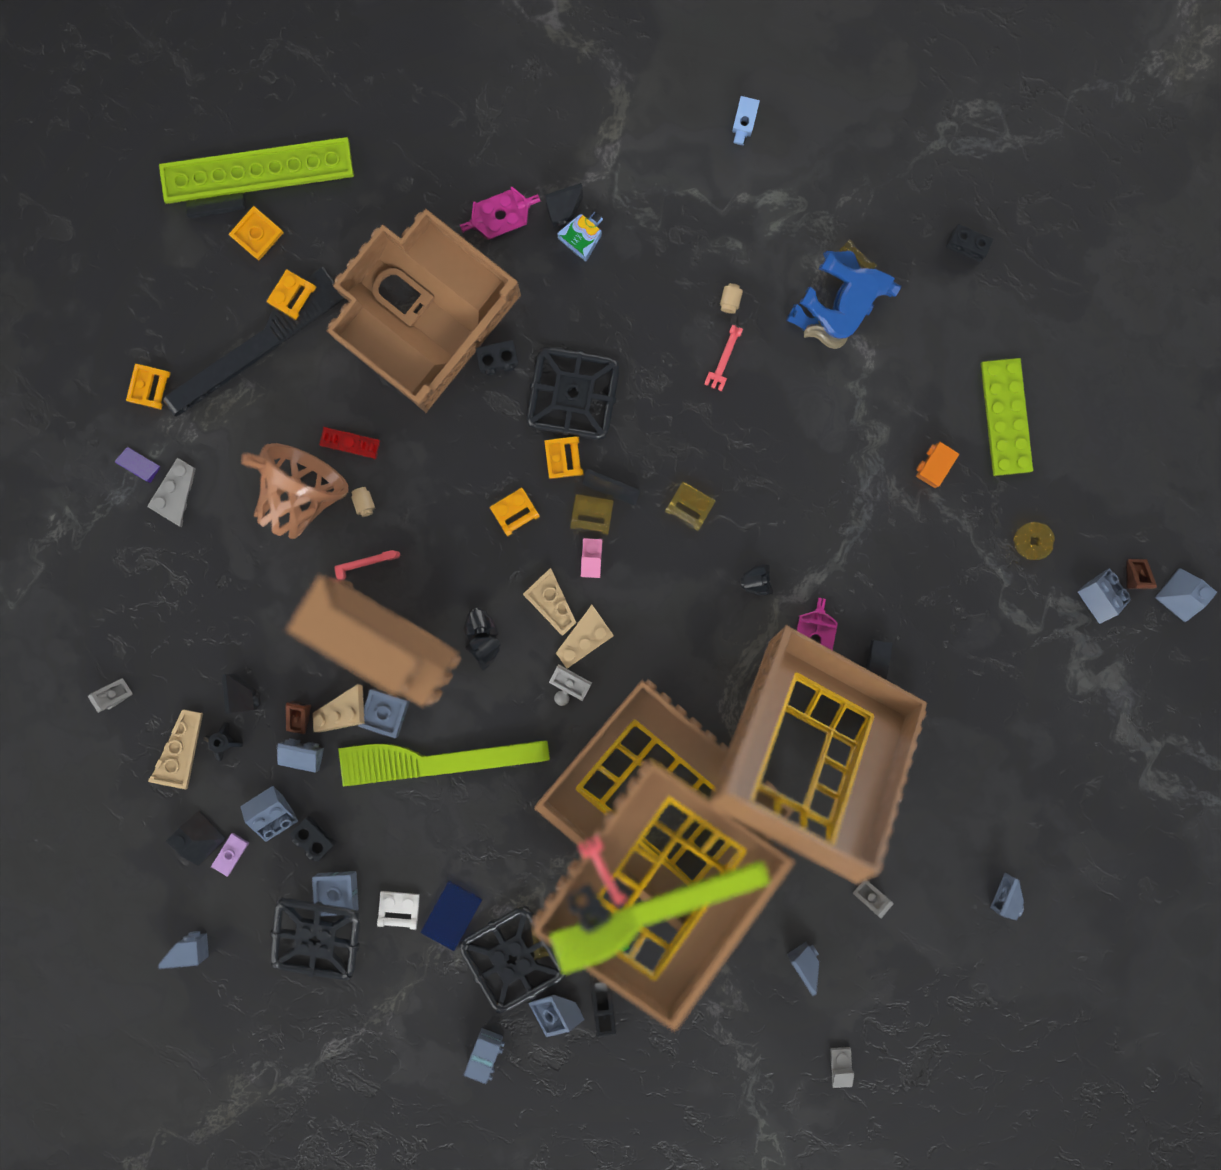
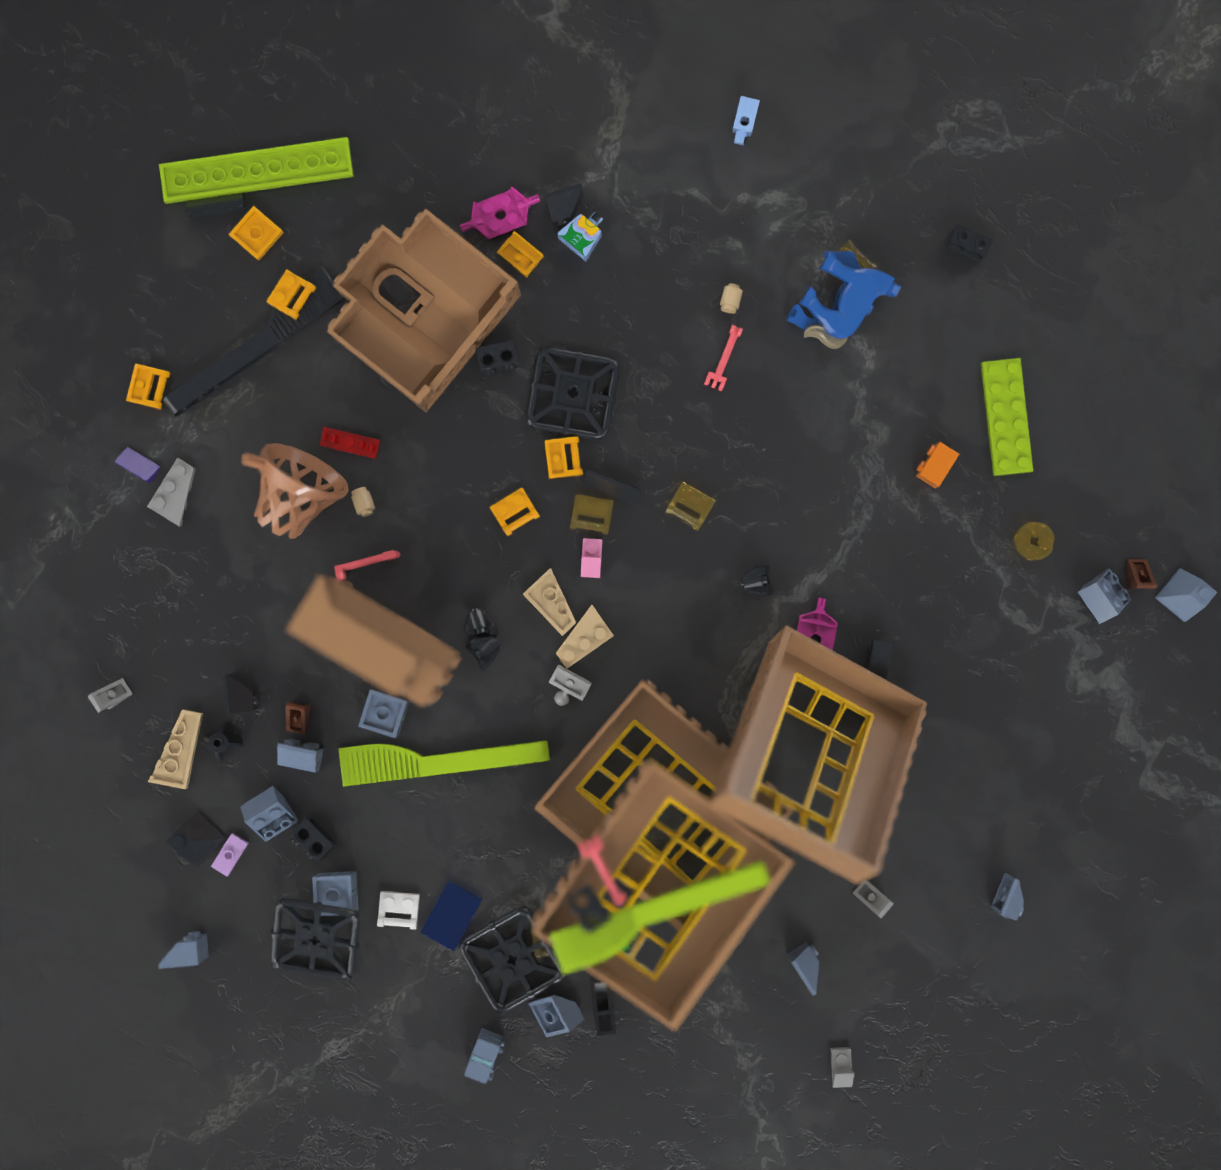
tan wing [313,684,365,733] -> none
none -> light orange plate [497,231,544,278]

